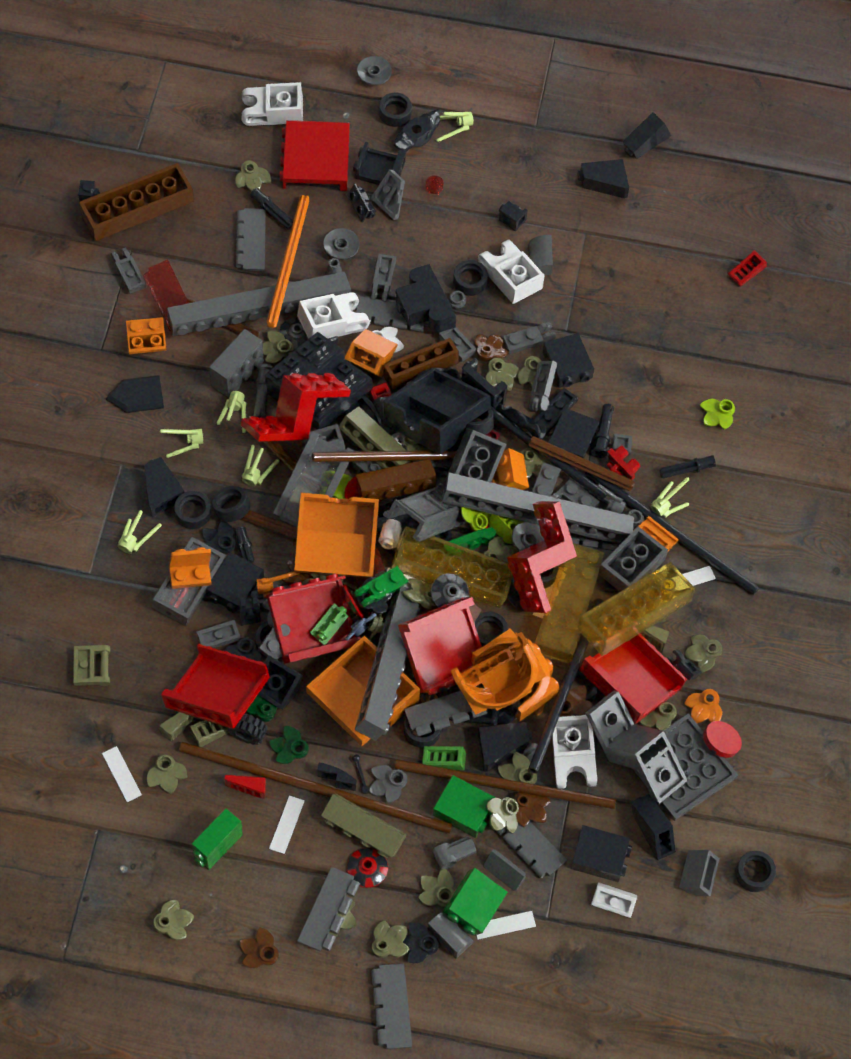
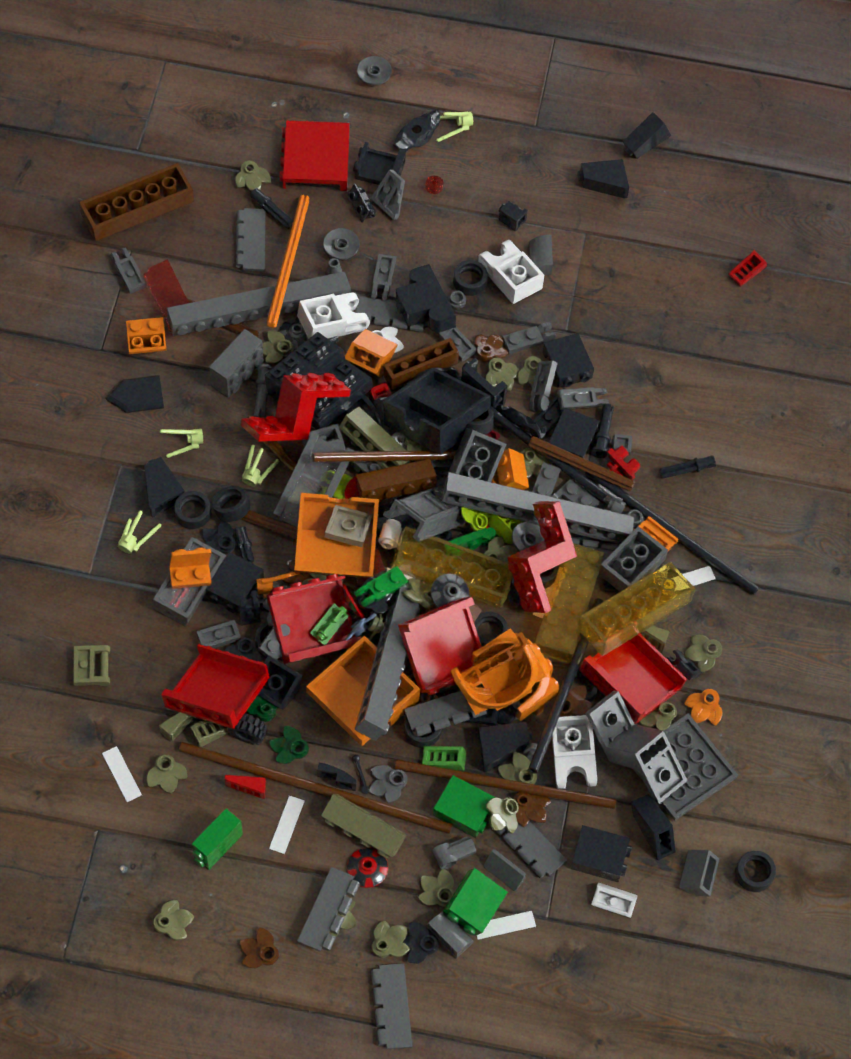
black brick [78,180,100,202] -> none
yellowish green plant [217,391,247,433] -> none
white brick [242,82,303,126] -> none
black tyre [379,92,412,127] -> none
yellowish green plant [650,477,689,518] -> none
lime plate [700,399,735,429] -> none
tile [703,721,742,758] -> none
none -> dark tan plate [324,505,373,547]
none -> dark grey hinge [557,387,609,410]

